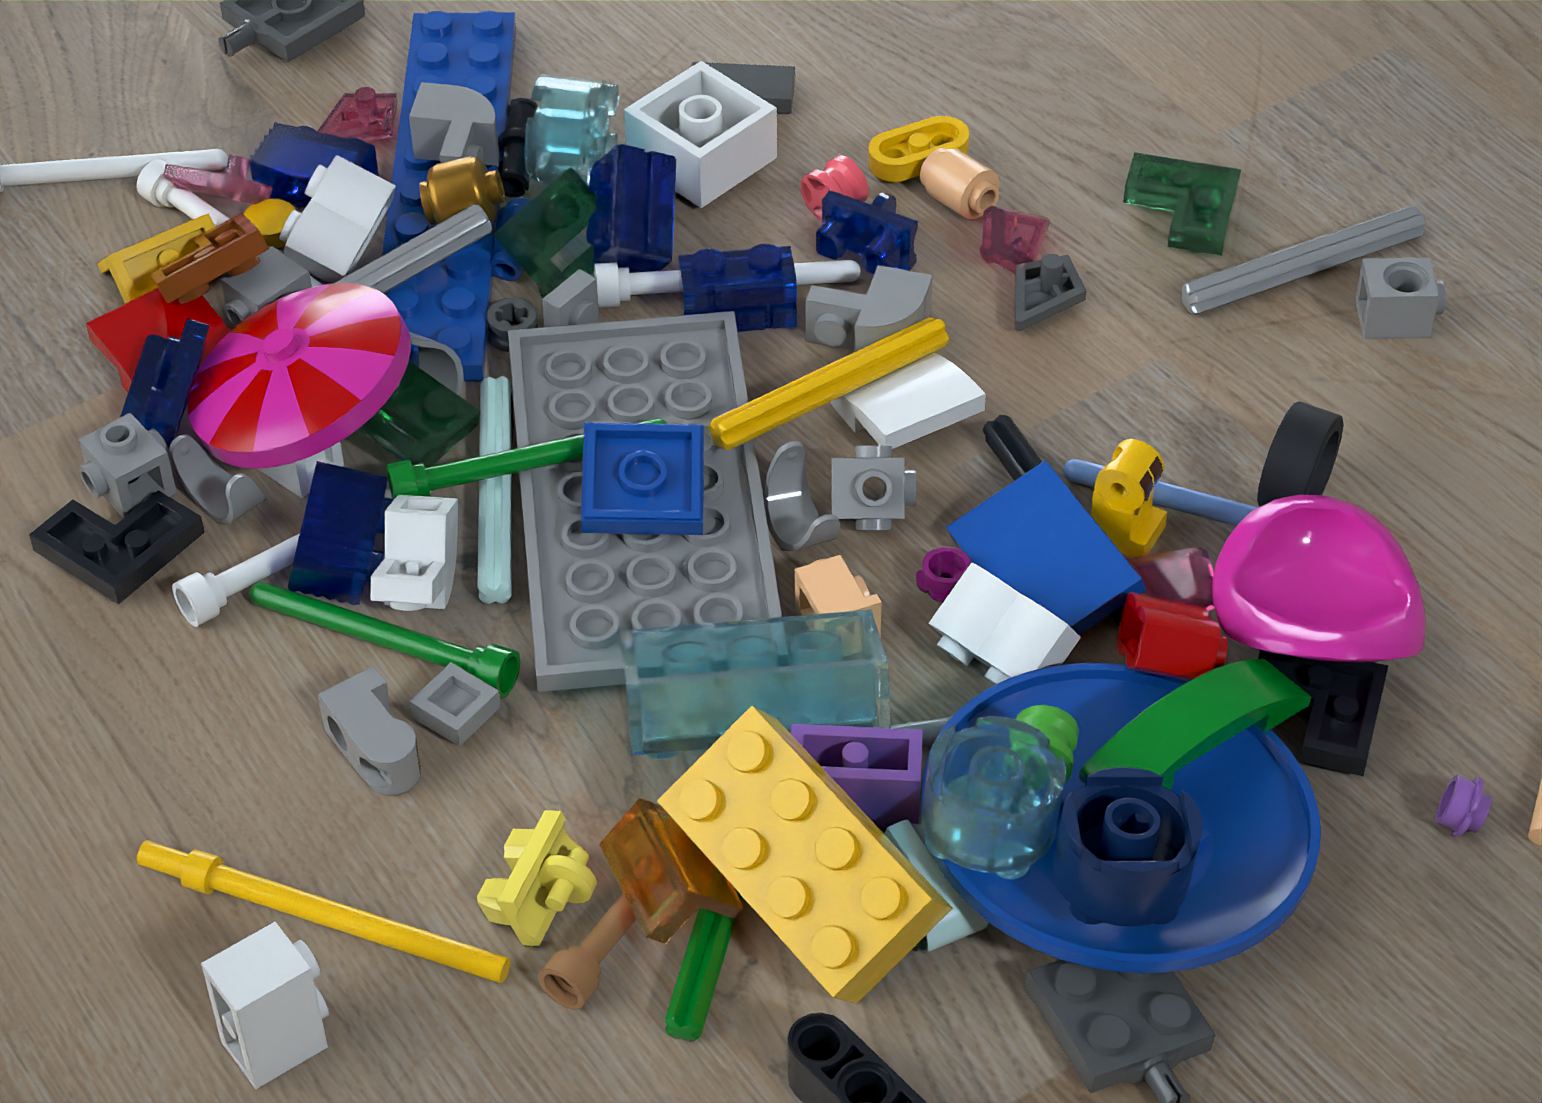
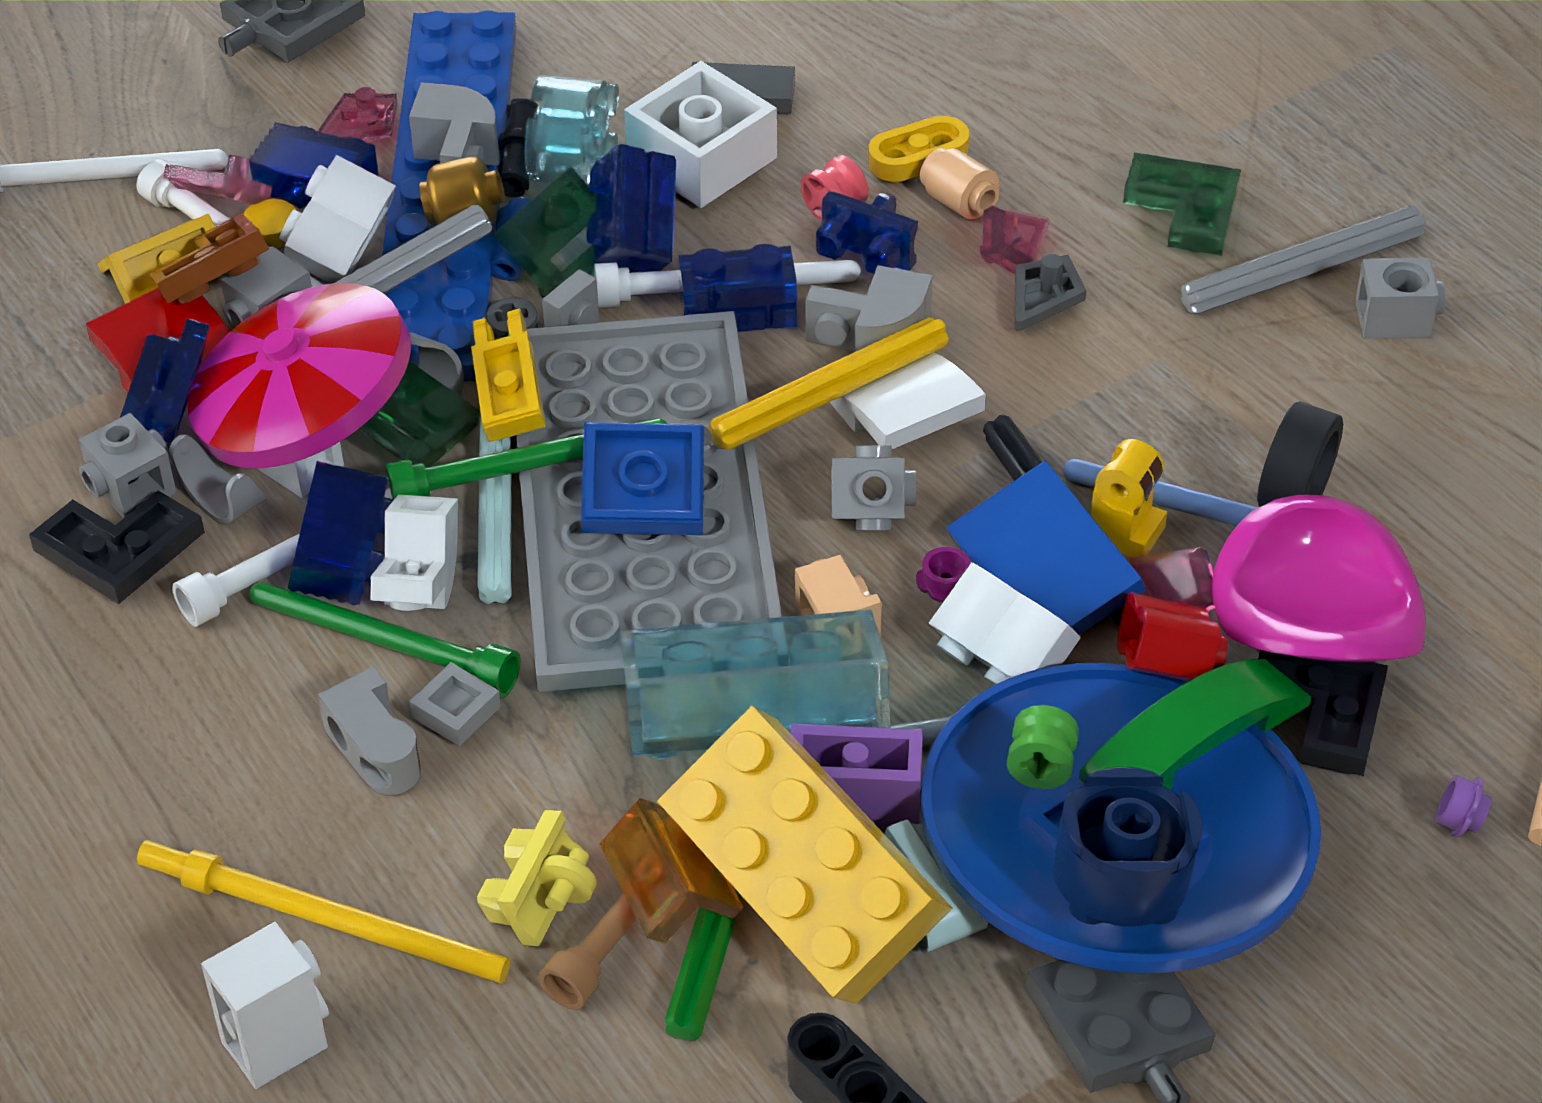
light grey helmet [764,441,840,551] -> none
clear light blue brick [921,716,1066,879] -> none
none -> yellow hinge [471,308,546,442]

